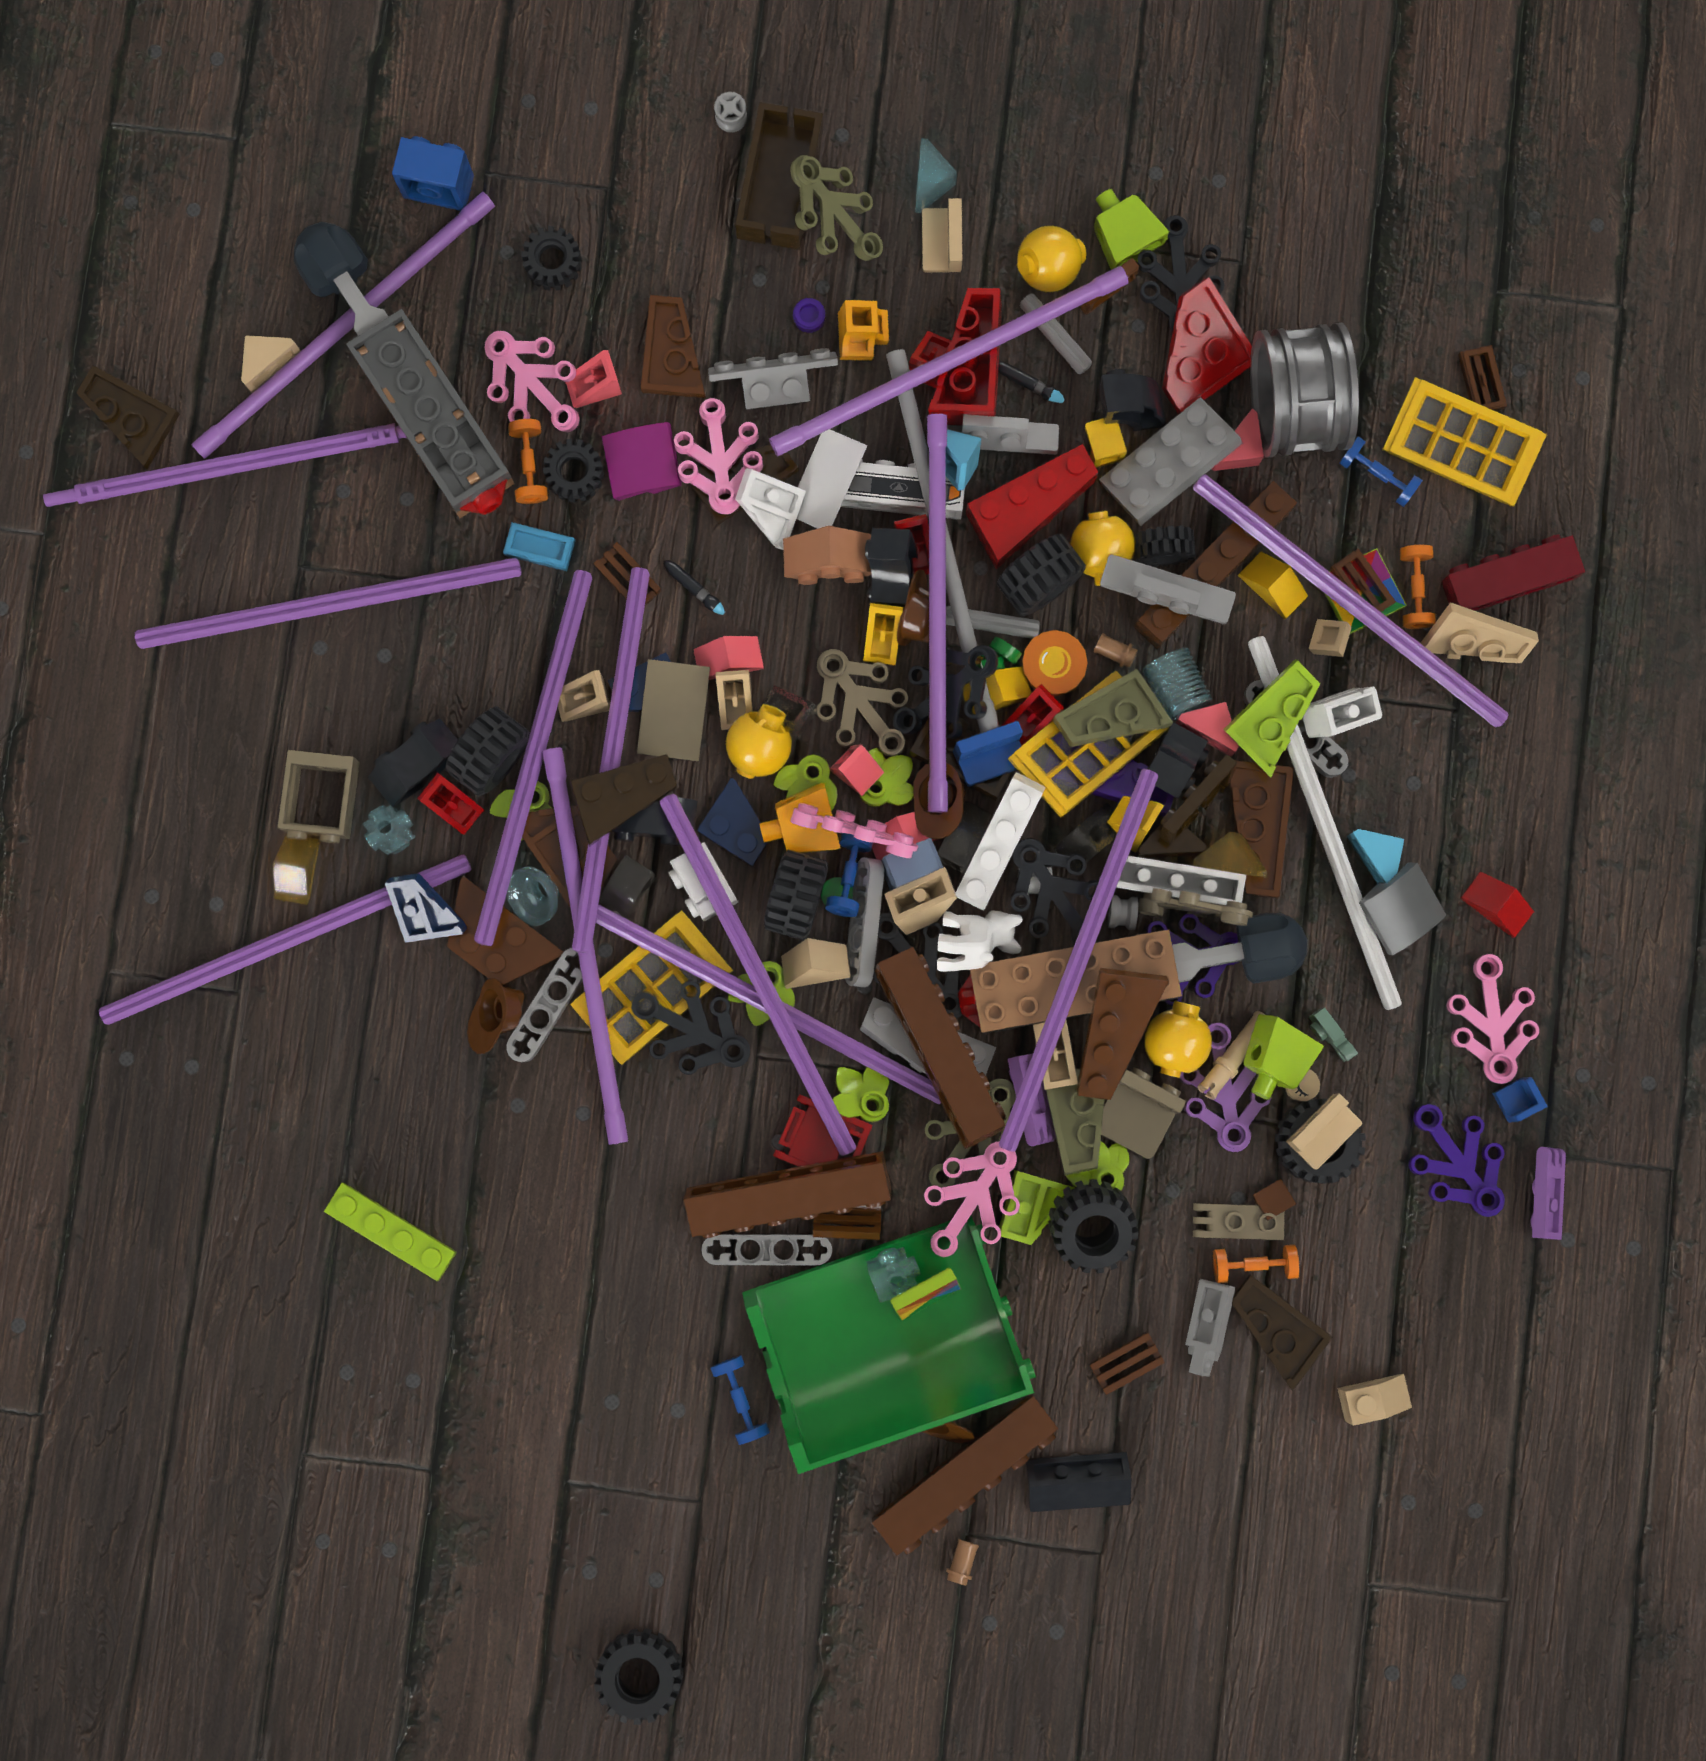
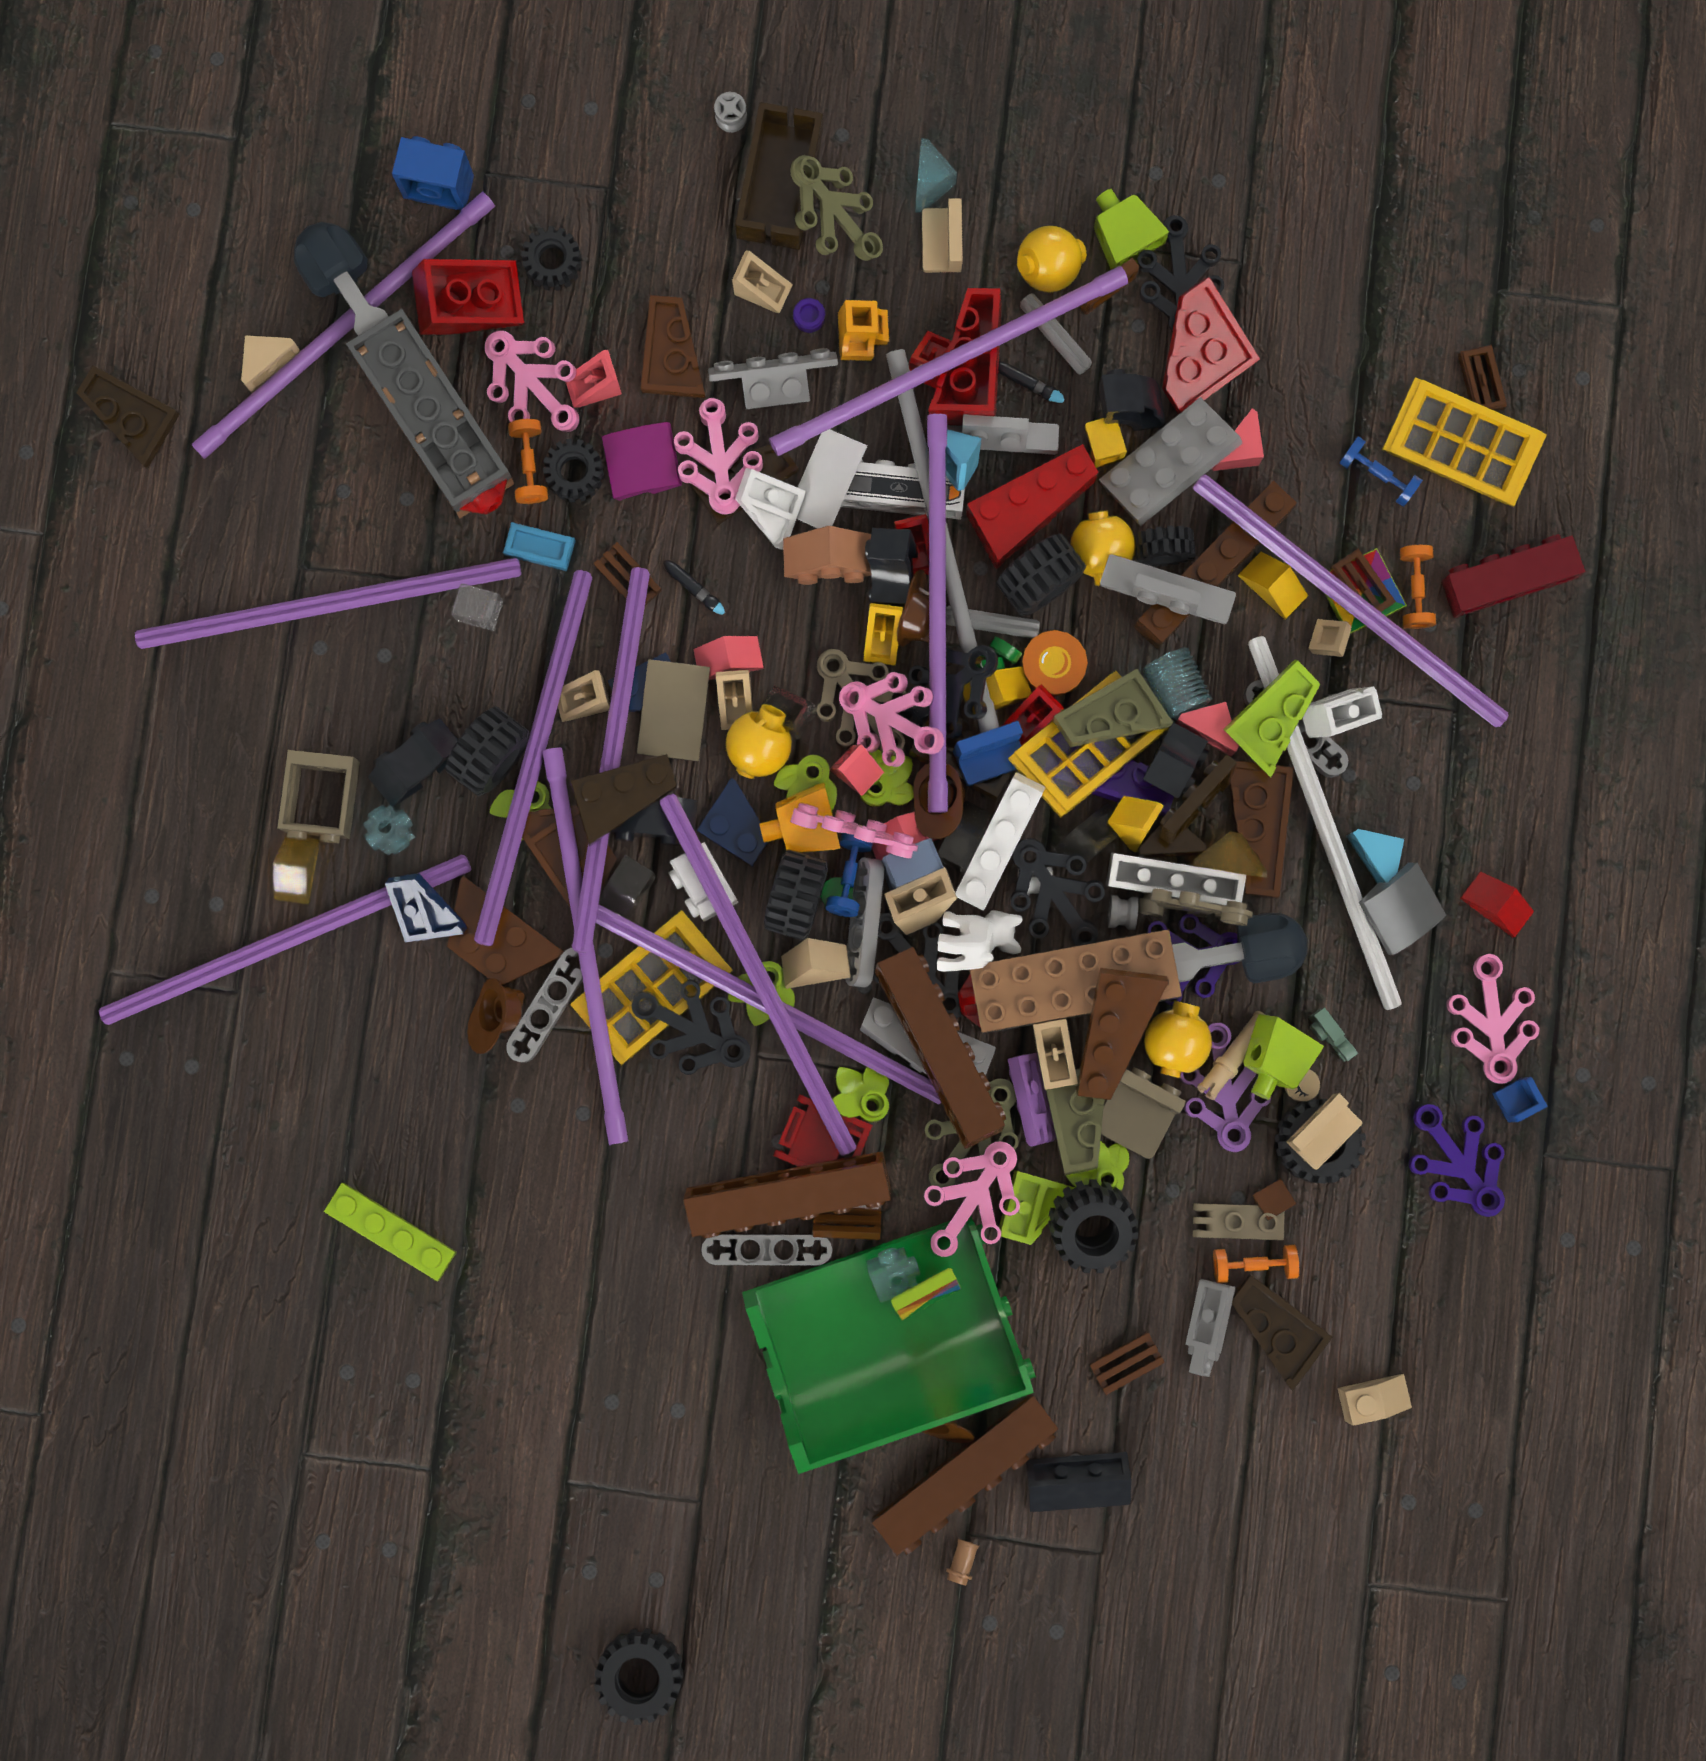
medium lavender axle [43,423,407,507] -> none
red slope [417,773,484,835] -> none
clear light blue piece [506,866,559,926] -> none
blue wheel [710,1355,770,1445] -> none
medium lavender axle [999,769,1158,1152] -> none
medium nougat pin [1094,633,1138,668] -> none
flat silver wheel [1250,323,1359,458] -> none
tan wing [1420,602,1539,663] -> none
medium lavender hinge [1531,1147,1566,1240] -> none
none -> red slope [412,259,524,335]
none -> clear panel [451,584,503,631]
none -> tan slope [732,251,793,313]
none -> bright pink plant [839,672,944,767]

